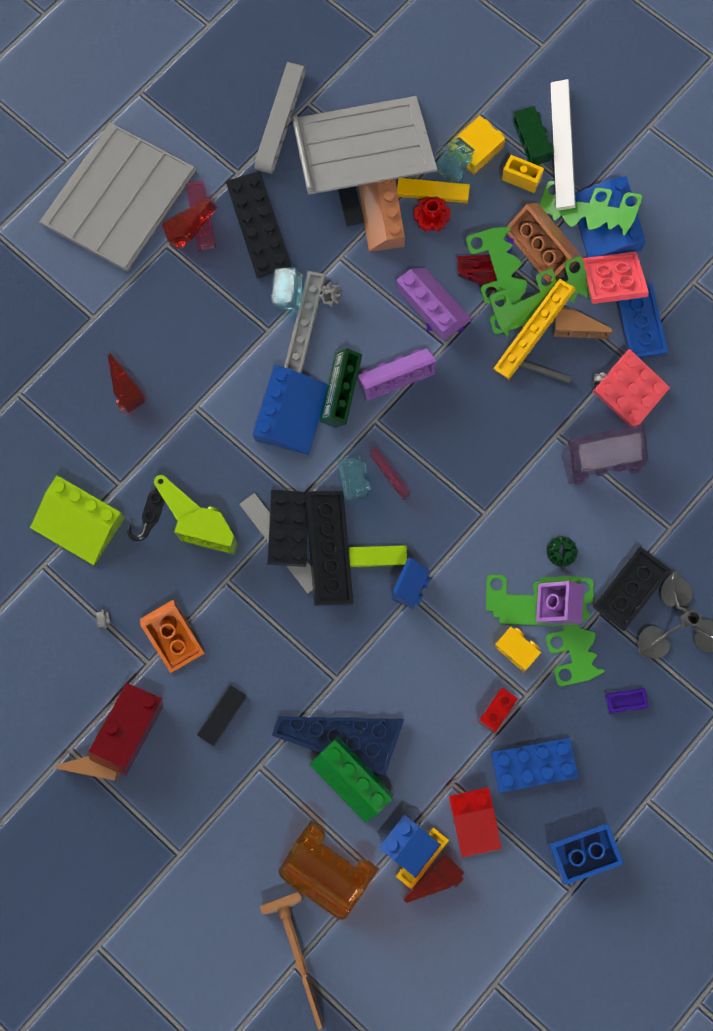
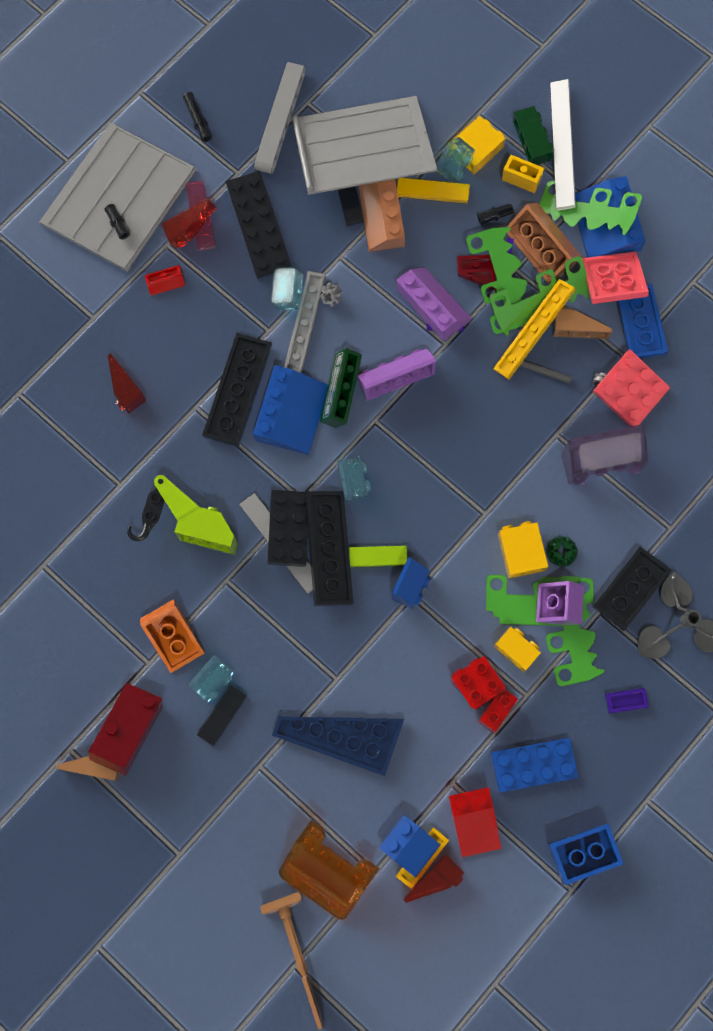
lime slope [30,475,125,566] -> none
light grey plate [96,609,110,628] -> none
green slope [309,736,394,823] -> none
clear pink tile [370,447,410,500] -> none
red plant [414,197,450,232] -> none
none -> black pin [104,204,130,240]
none -> red slope [145,265,185,295]
none -> black pin [183,92,212,142]
none -> clear light blue hinge [188,655,234,702]
none -> black plate [202,333,272,447]
none -> red bracket [451,656,505,709]
none -> black axle [477,204,514,225]
none -> yellow brick [498,521,548,579]

